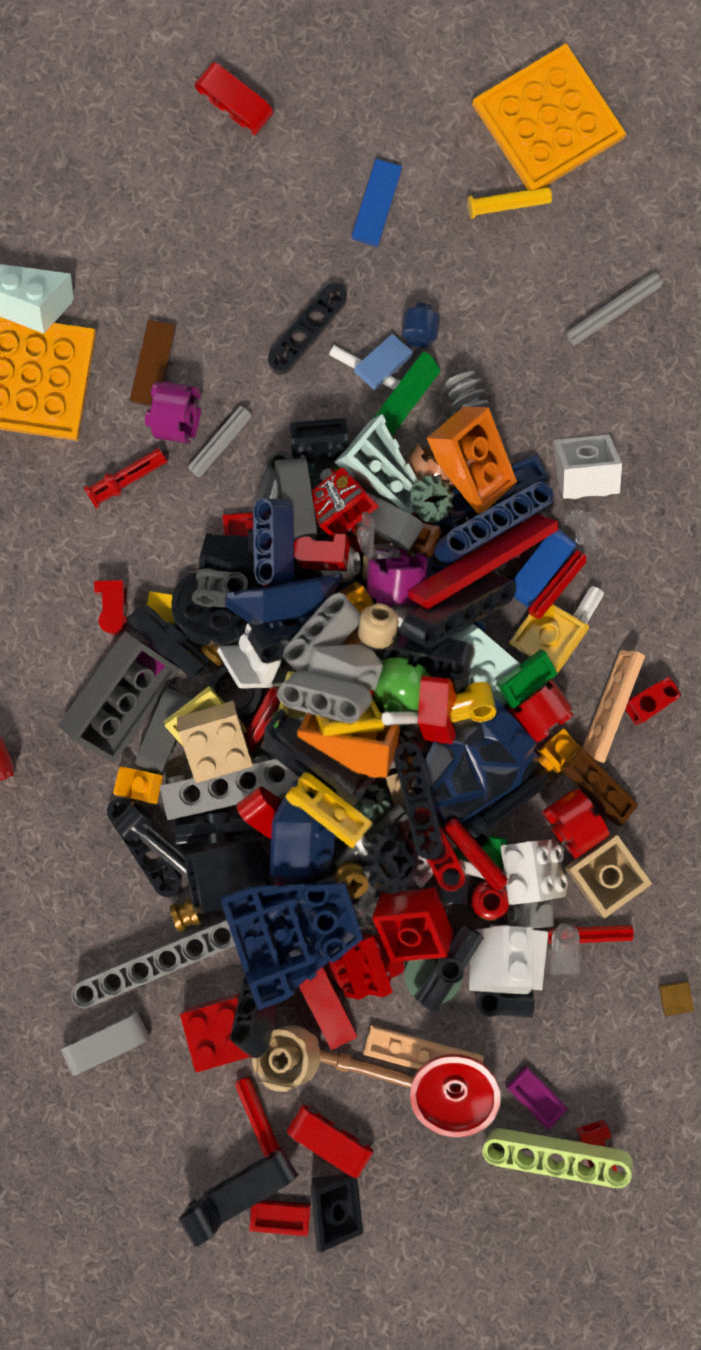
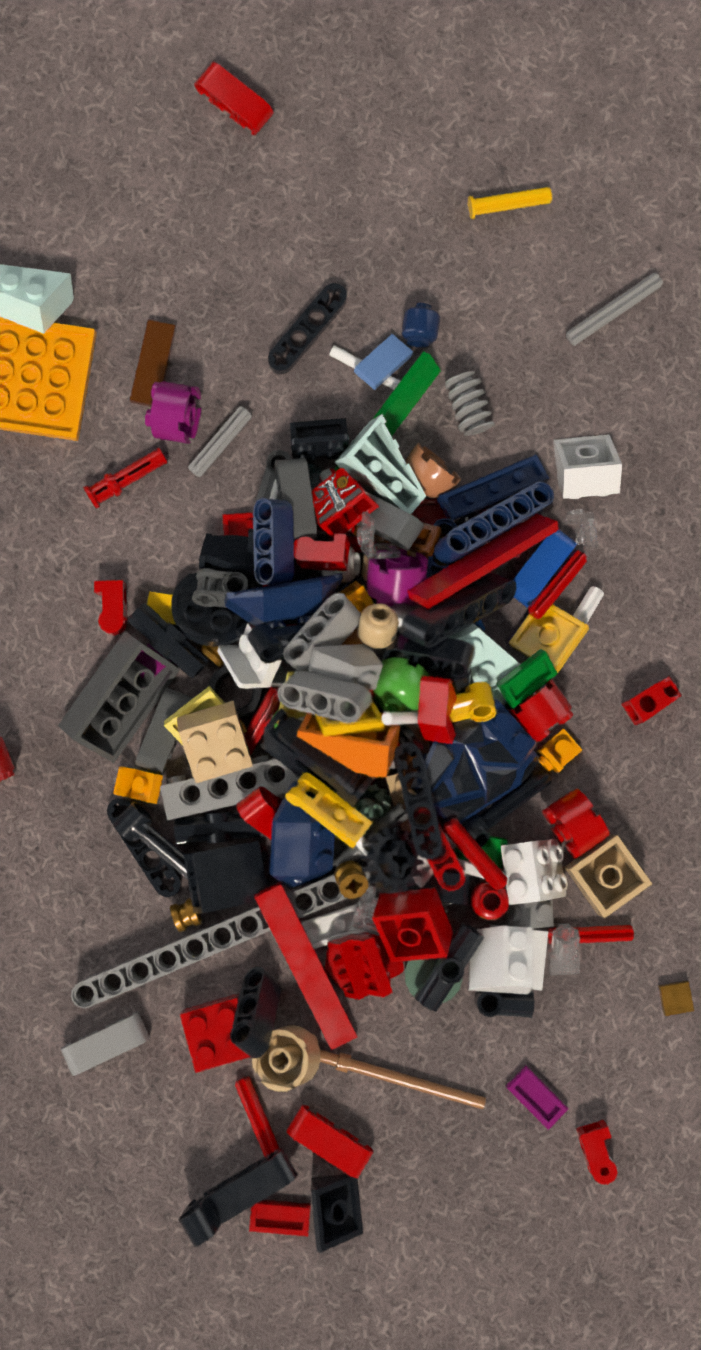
dark blue wedge [220,882,363,1011] -> none
blue tile [352,159,402,247] -> none
light nougat tile [363,1024,484,1070] -> none
sand green gear [410,476,455,523] -> none
red dish [410,1054,500,1137] -> none
orange slope [427,406,517,514] -> none
light orange plate [472,43,626,191] -> none
yellowish green beam [482,1128,633,1188] -> none
reddish brown tile [560,746,639,826] -> none
light nougat tile [583,650,645,763] -> none

